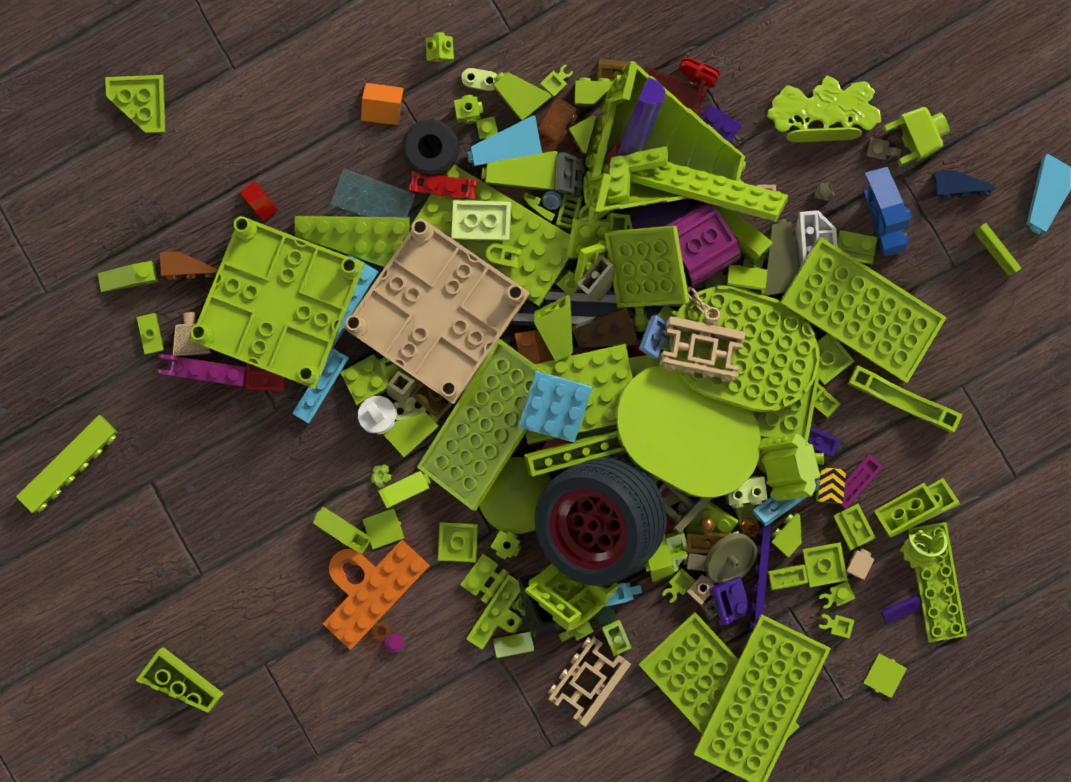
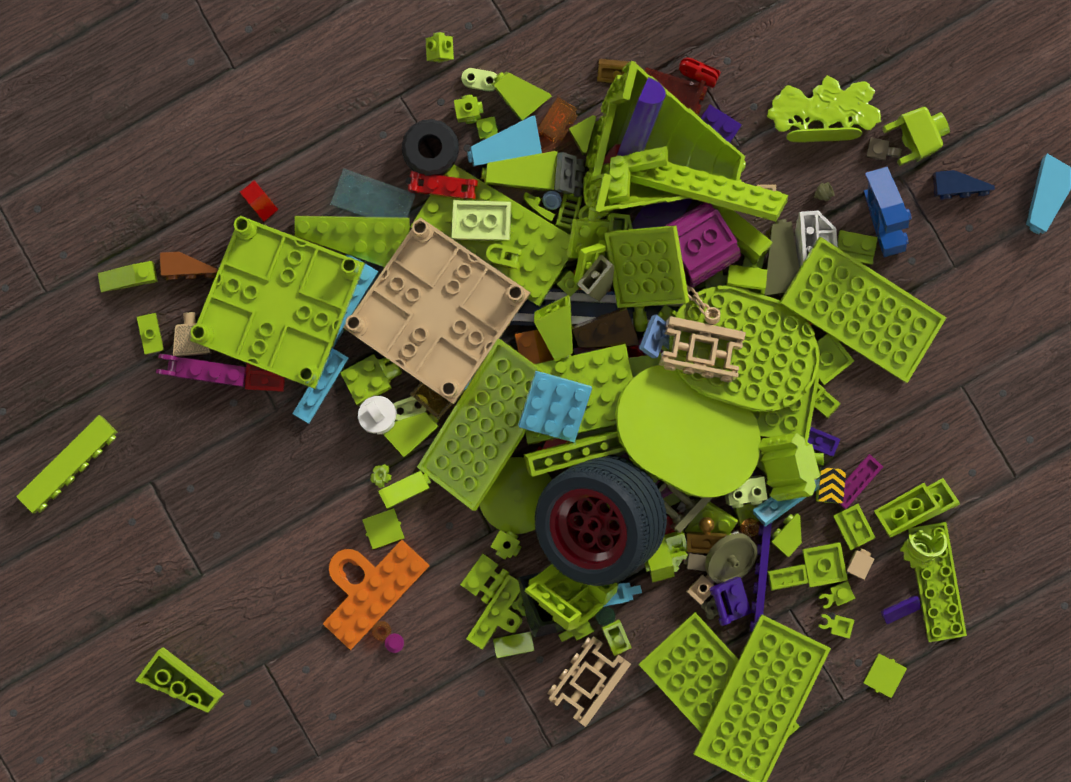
lime plate [105,75,166,134] -> none
lime slope [313,507,372,554] -> none
orange slope [361,83,404,126] -> none
olive slope [387,369,421,405] -> none
lime tile [438,522,478,563] -> none
lime plate [540,65,573,98] -> none
lime slope [575,78,612,107] -> none
lime plate [662,568,696,603] -> none
lime arch [847,366,962,433] -> none
lime tile [974,223,1021,276] -> none

